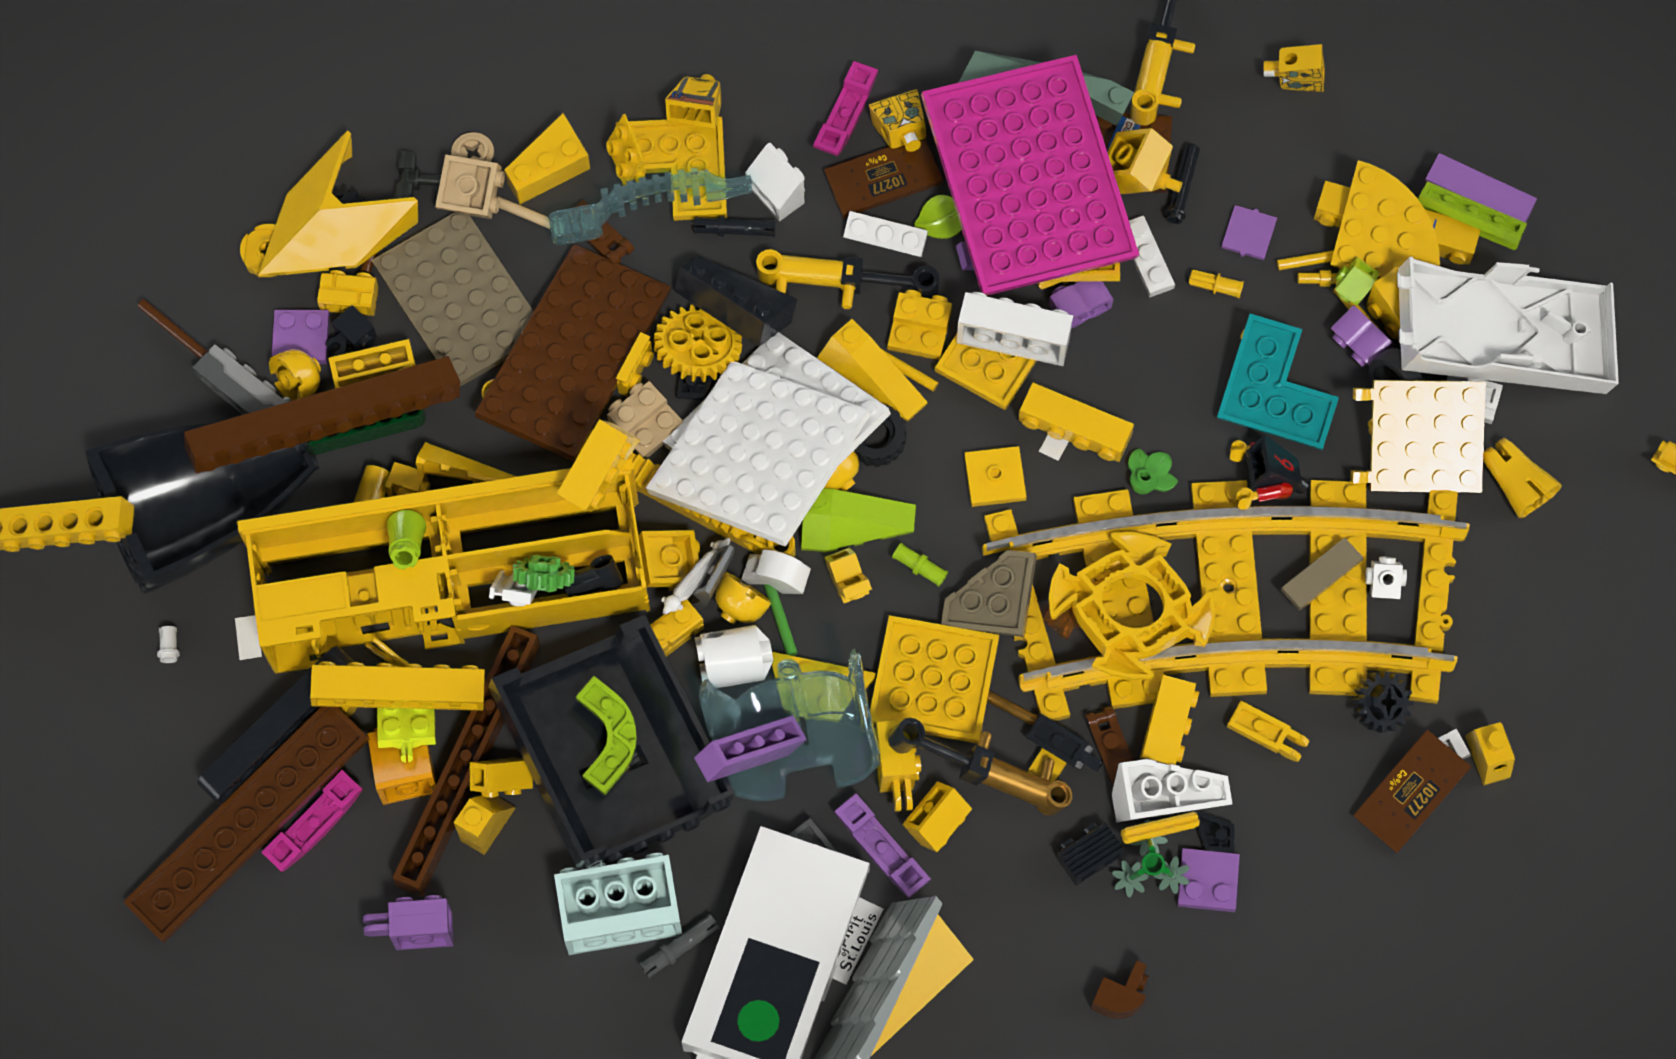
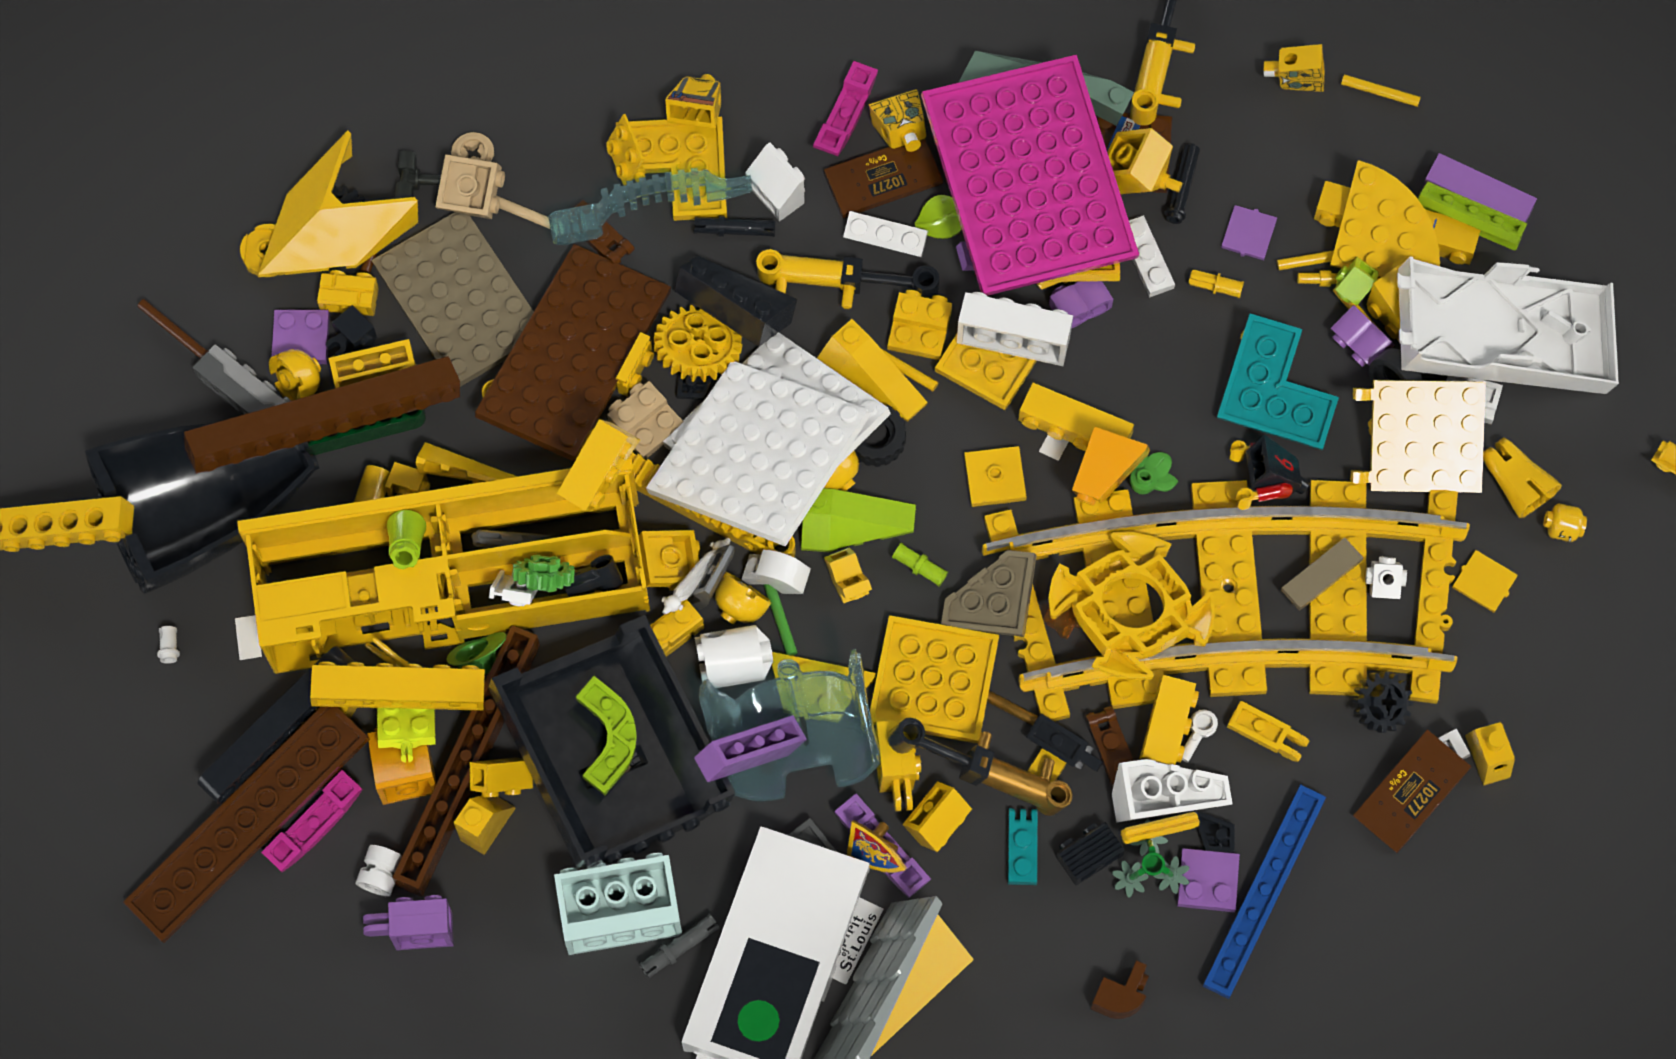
yellow wedge [505,113,590,204] -> none
none -> white wheel [355,845,402,896]
none -> bright green piece [447,632,507,675]
none -> dark grey axle [471,530,559,548]
none -> shield [847,820,907,873]
none -> teal hinge [1008,808,1038,885]
none -> light orange slope [1072,427,1150,506]
none -> white plate [1182,710,1218,763]
none -> blue plate [1203,785,1326,999]
none -> yellow bar [1341,74,1421,107]
none -> yellow piece [1452,550,1518,613]
none -> yellow head [1543,503,1587,542]

